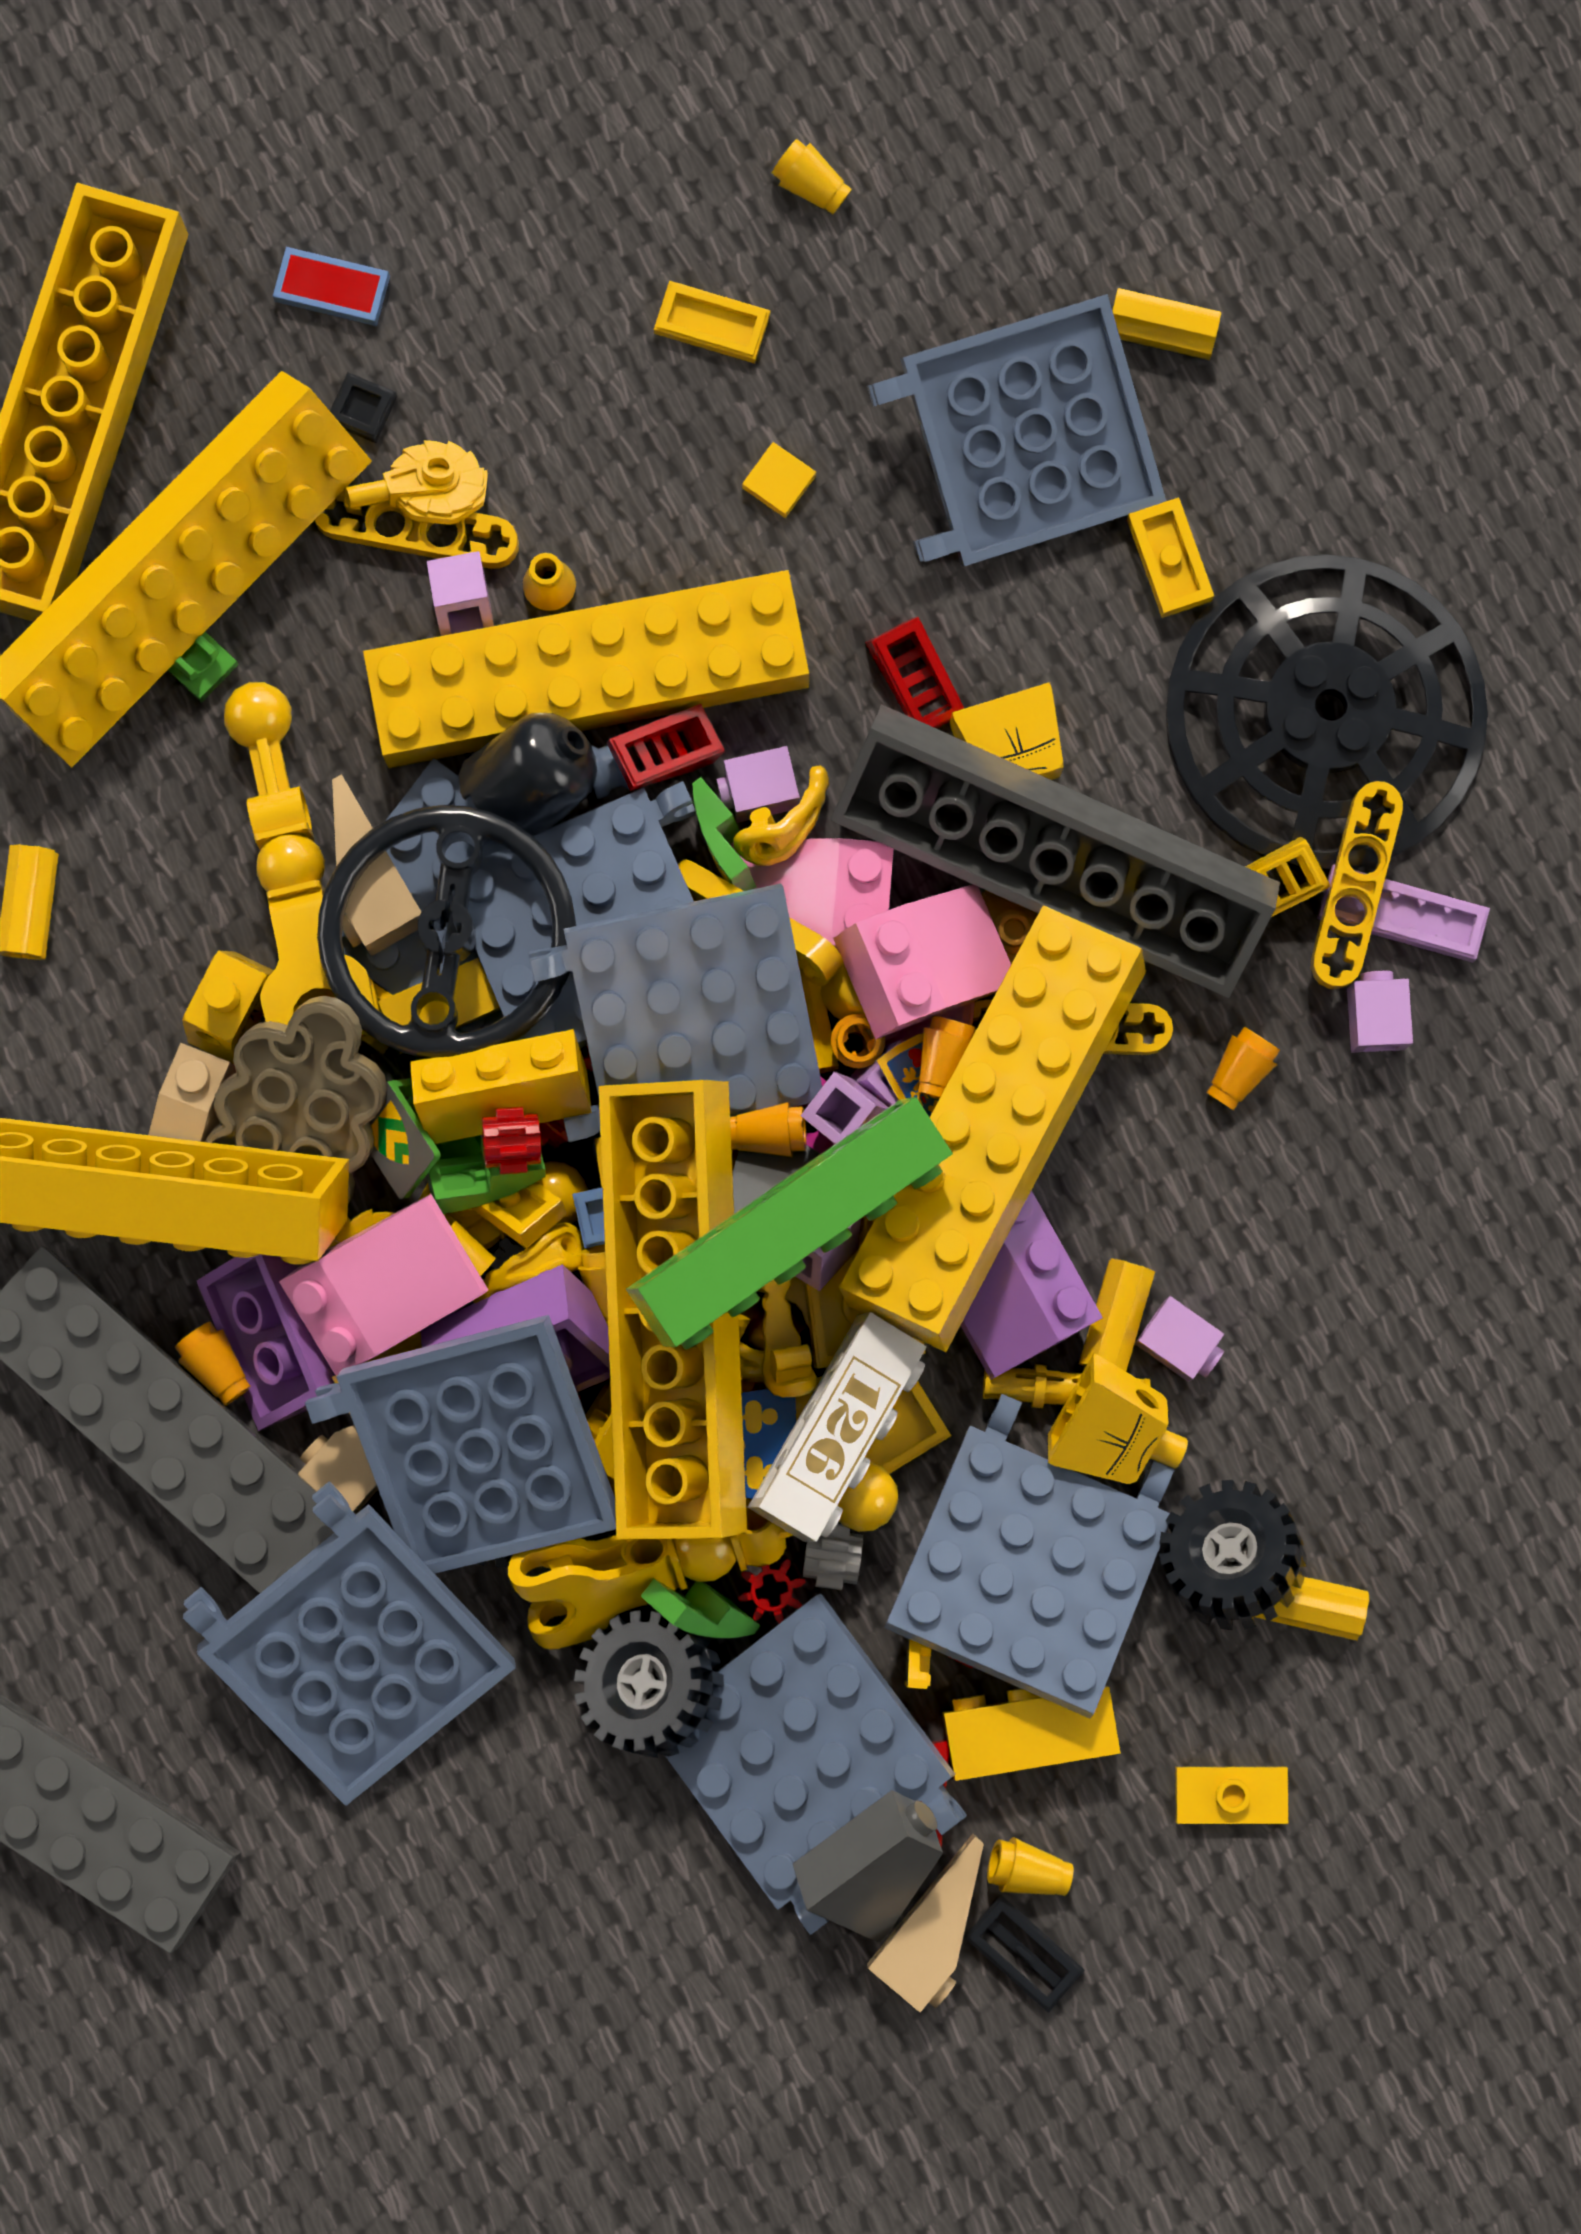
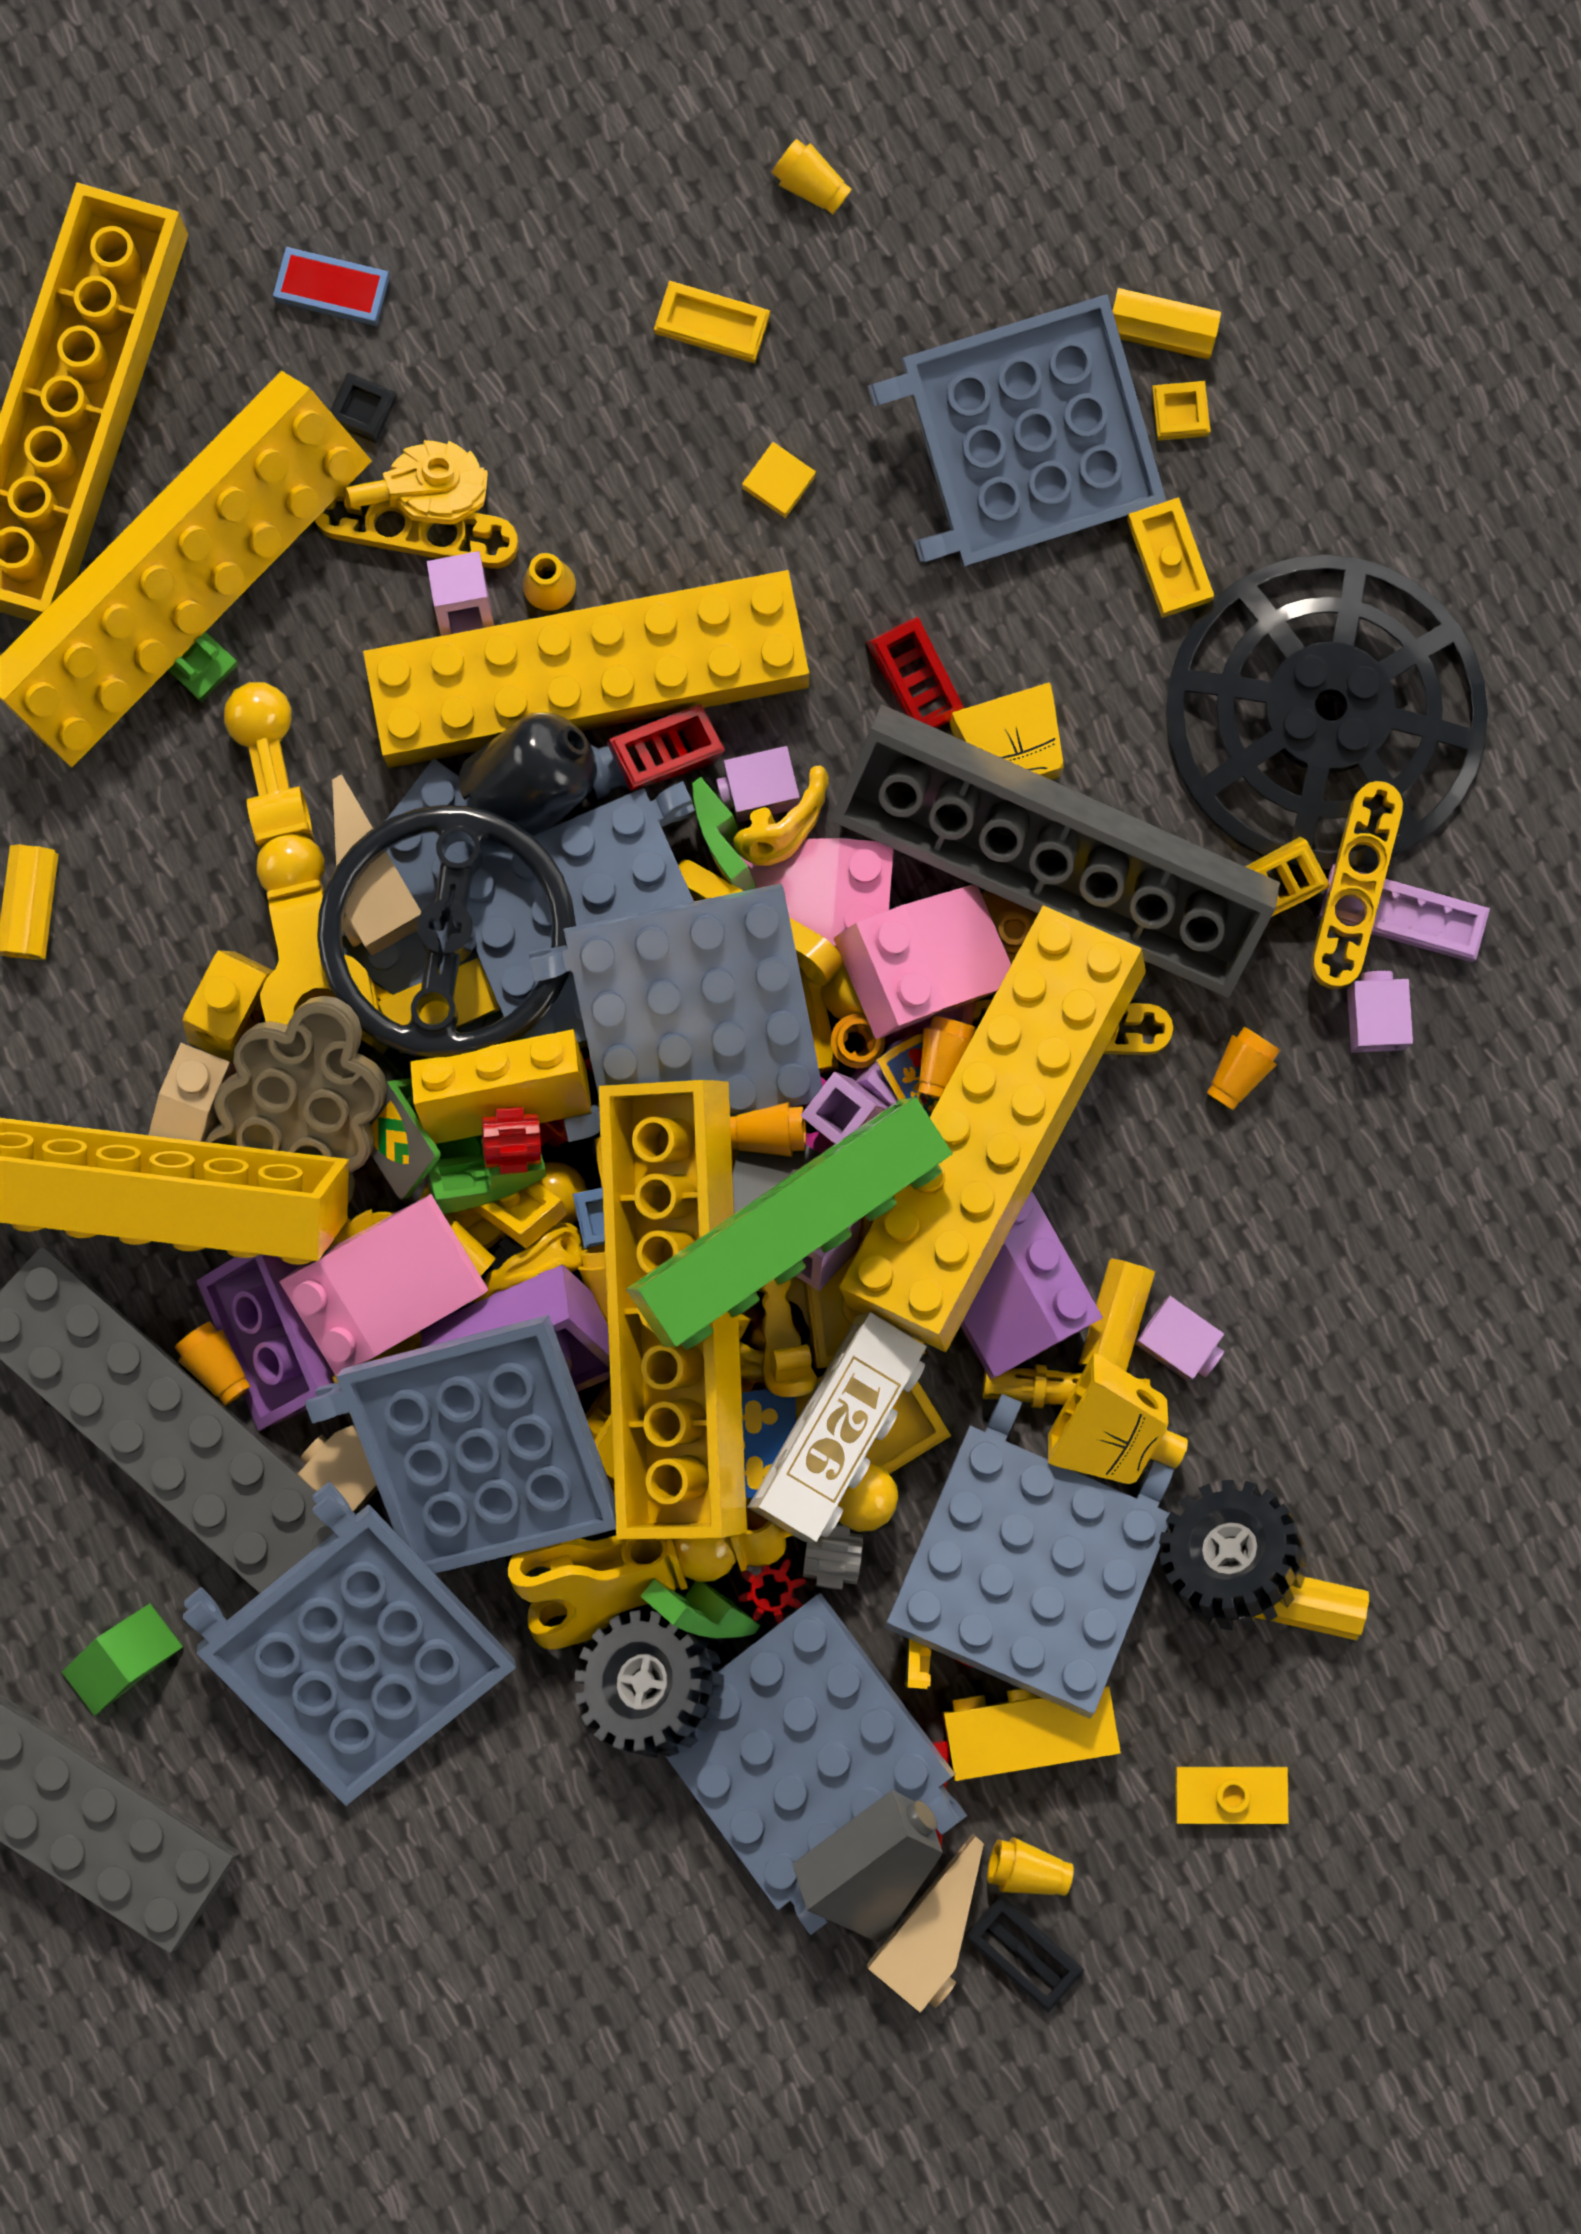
none -> bright green slope [62,1603,183,1716]
none -> yellow tile [1151,381,1210,441]

